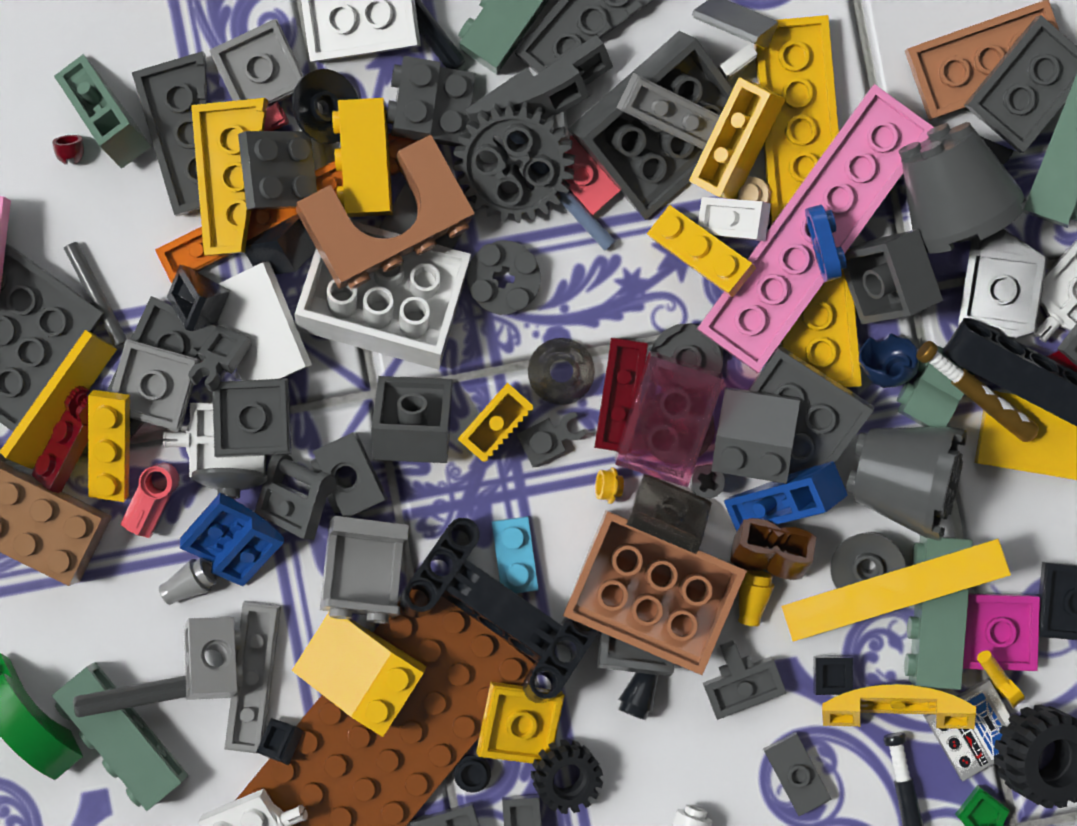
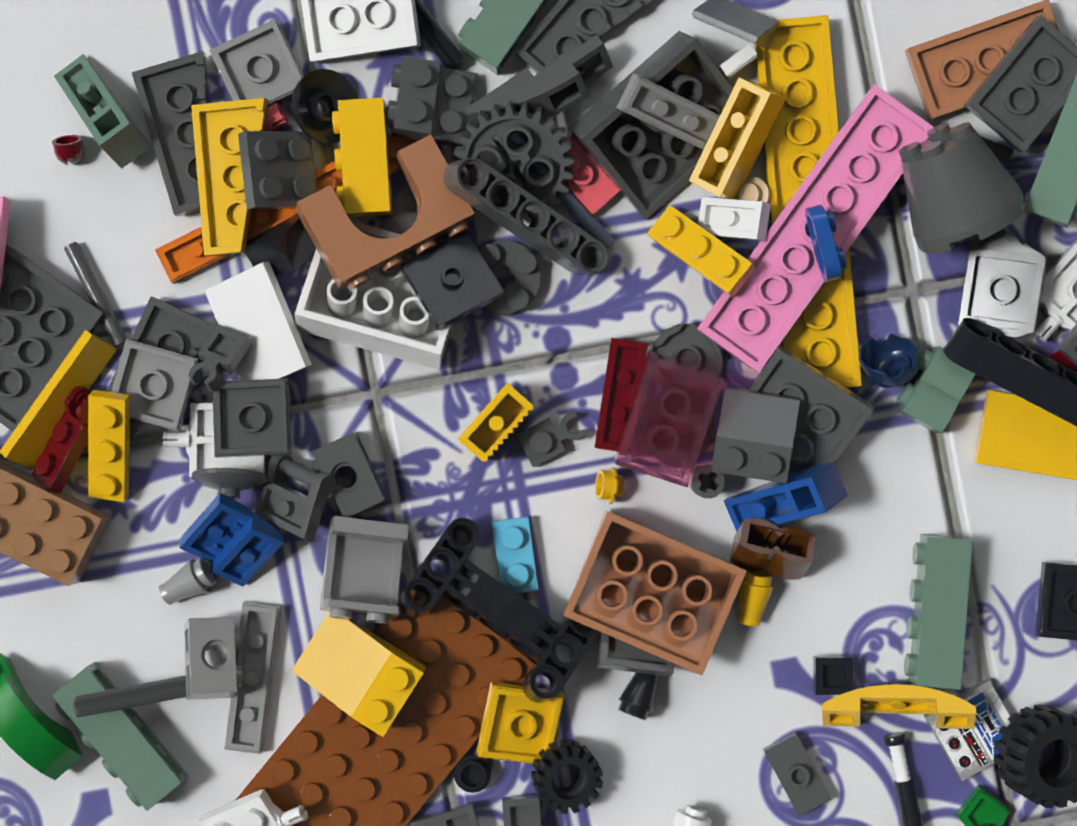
coral piece [120,462,180,538] -> none
black slope [167,265,230,331] -> none
black tile [256,718,304,766] -> none
dark grey slope [371,376,452,463] -> none
clear smoke piece [528,338,595,405] -> none
clear smoke plate [626,473,712,554] -> none
dark grey hinge [703,640,786,720] -> none
yellow tile [781,538,1011,642] -> none
dark grey dish [830,533,906,588] -> none
dark grey brick [843,229,943,324] -> none
dark grey cone [847,427,967,541] -> none
pearl gold piece [916,341,1039,442] -> none
dark pink plate [963,593,1040,671] -> none
yellow bar [977,650,1025,708] -> none
none -> black plate [401,231,504,331]
none -> dark grey beam [443,158,609,275]

